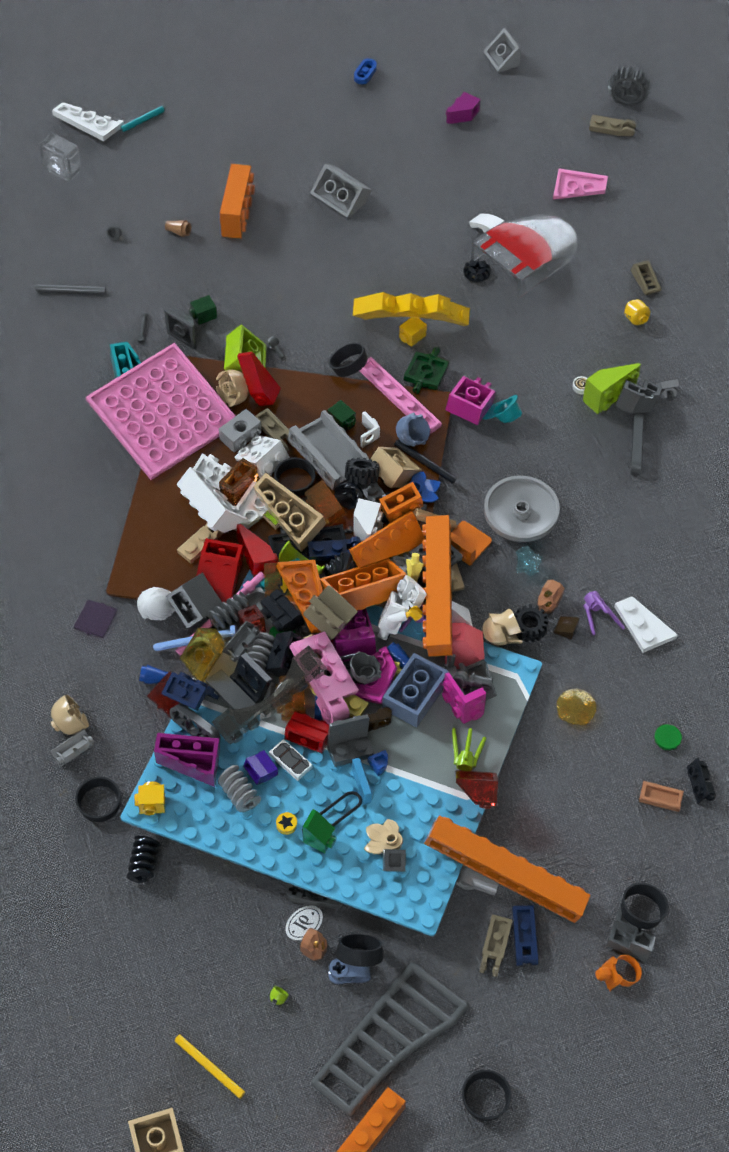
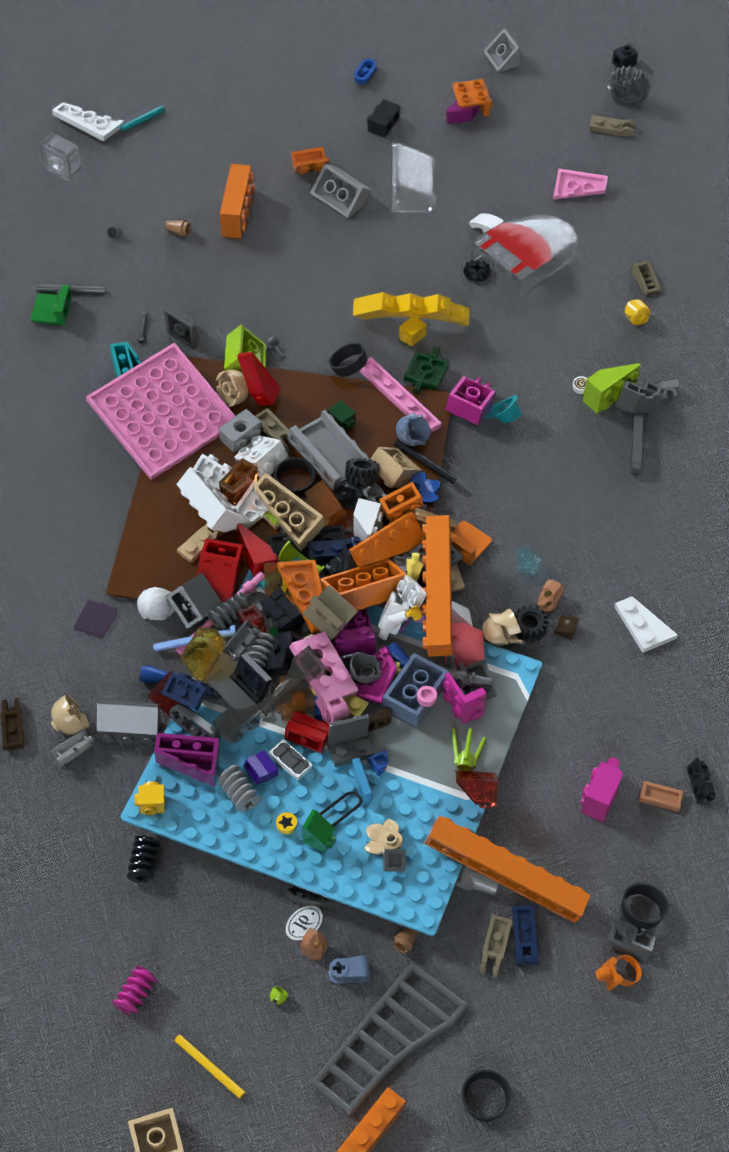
black tyre [75,777,121,822] -> none
dark green brick [189,295,217,325] -> none
black tyre [335,934,383,967] -> none
white bracket [361,412,380,448] -> none
light grey dish [484,476,560,542] -> none
clear yellow dish [556,689,596,726] -> none
medium lavender plant [583,591,625,635] -> none
green piece [654,724,682,750] -> none
none -> dark brown hinge [1,698,24,751]
none -> green bracket [30,284,72,325]
none -> slope [97,700,162,745]
none -> dark pink piece [112,965,158,1015]
none -> orange bracket [291,147,330,175]
none -> black brick [367,99,400,138]
none -> clear windscreen [392,143,436,213]
none -> medium nougat cone [393,927,419,954]
none -> bright pink tile [417,686,437,707]
none -> orange bracket [452,79,493,117]
none -> dark pink hinge [580,757,623,823]
none -> black brick [612,43,638,68]

